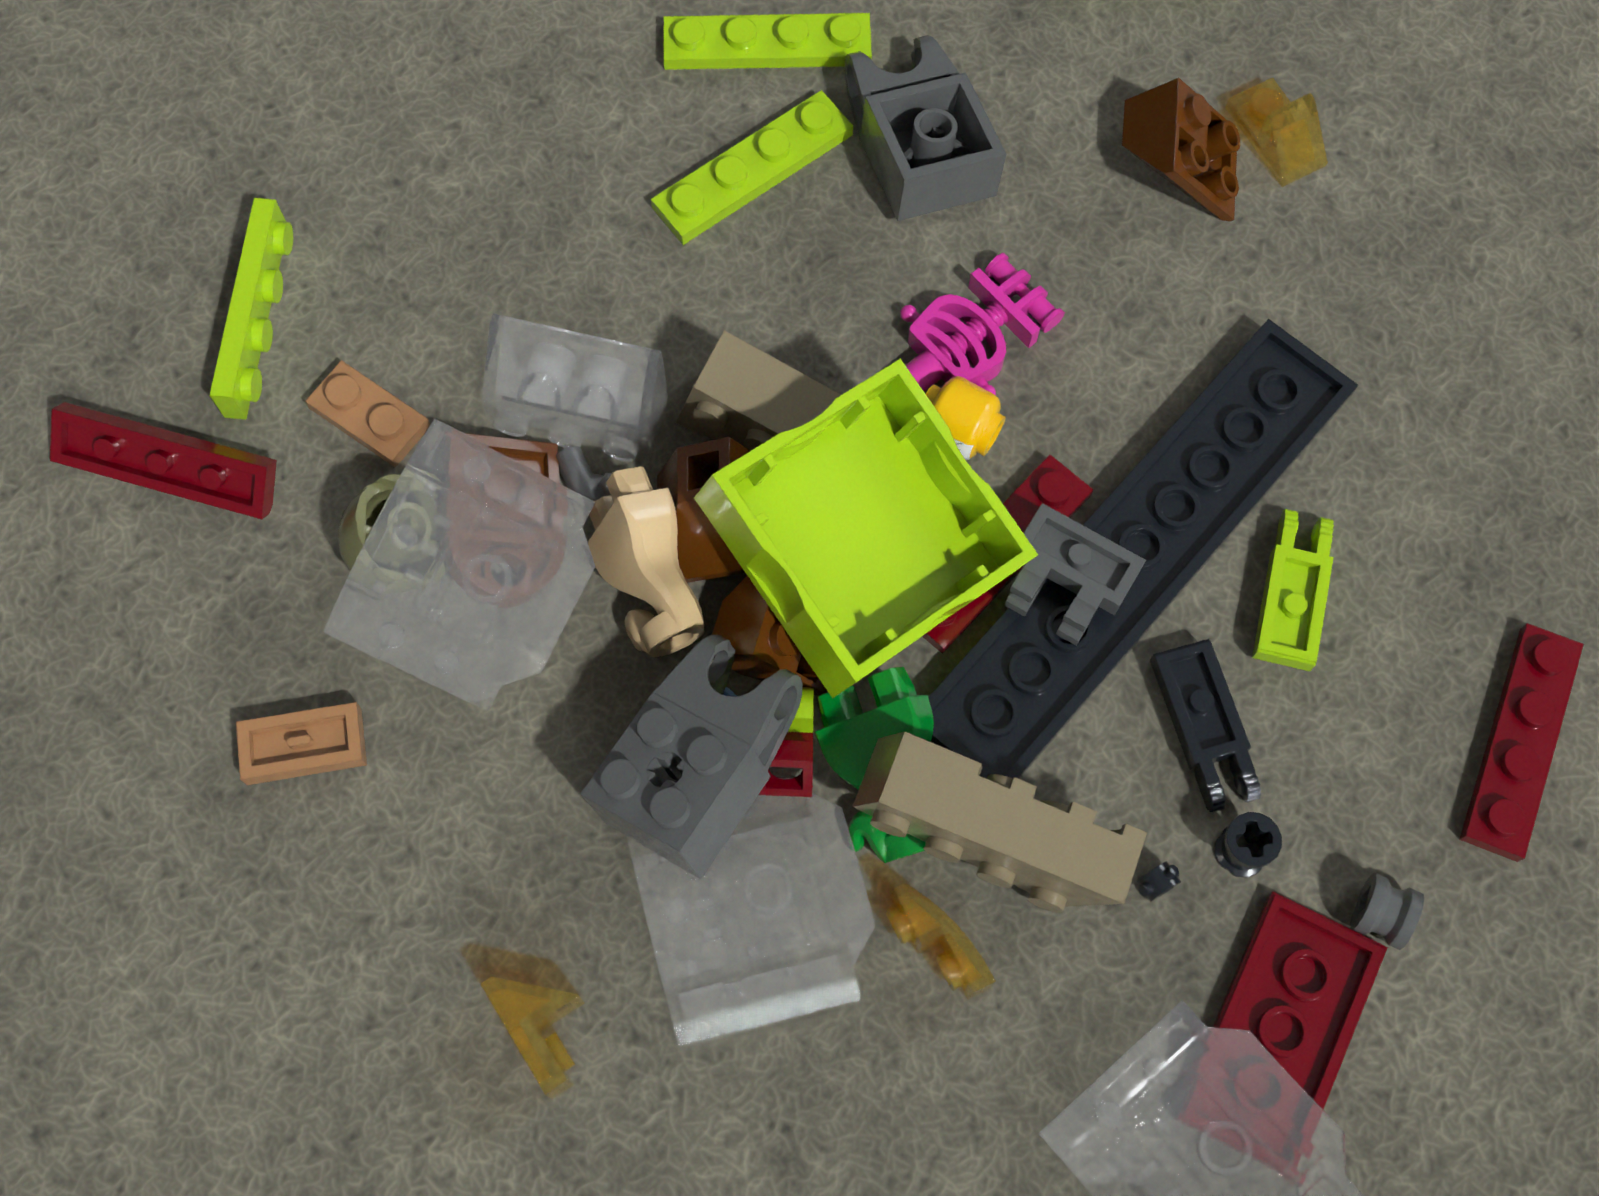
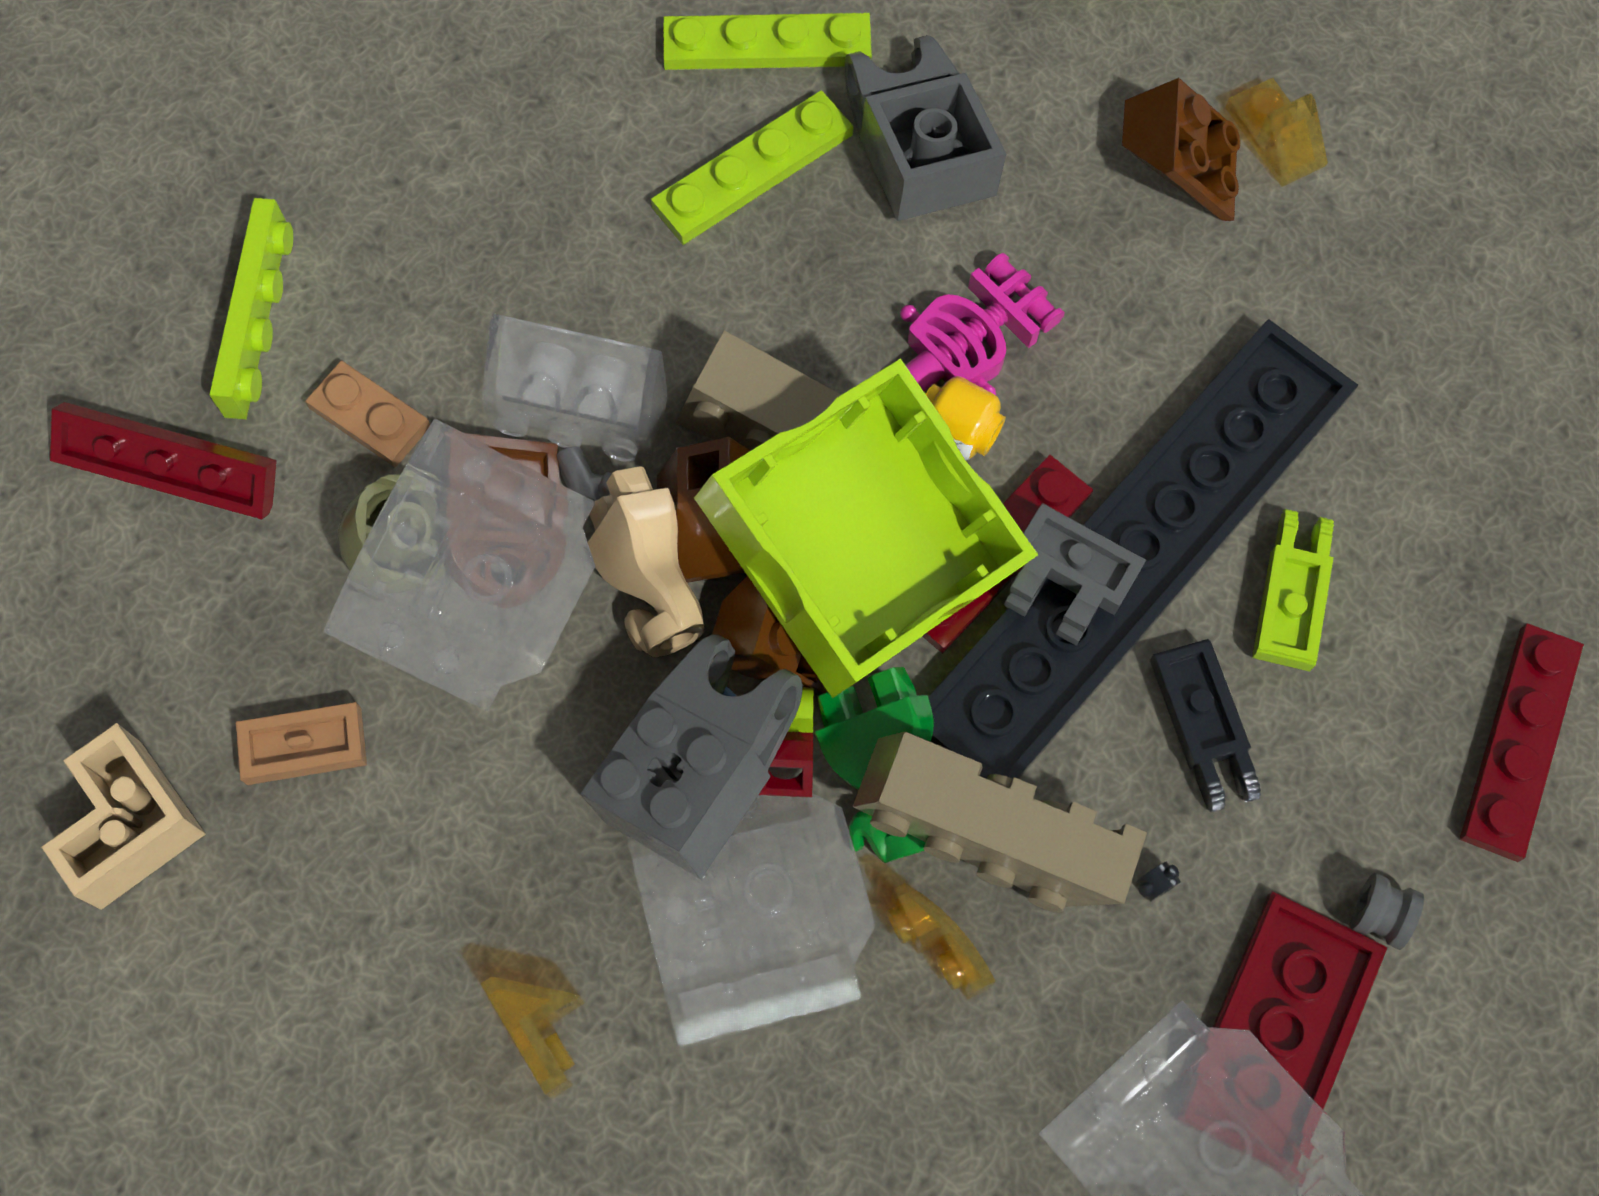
black bush [1214,812,1282,878] -> none
none -> tan brick [41,723,206,910]

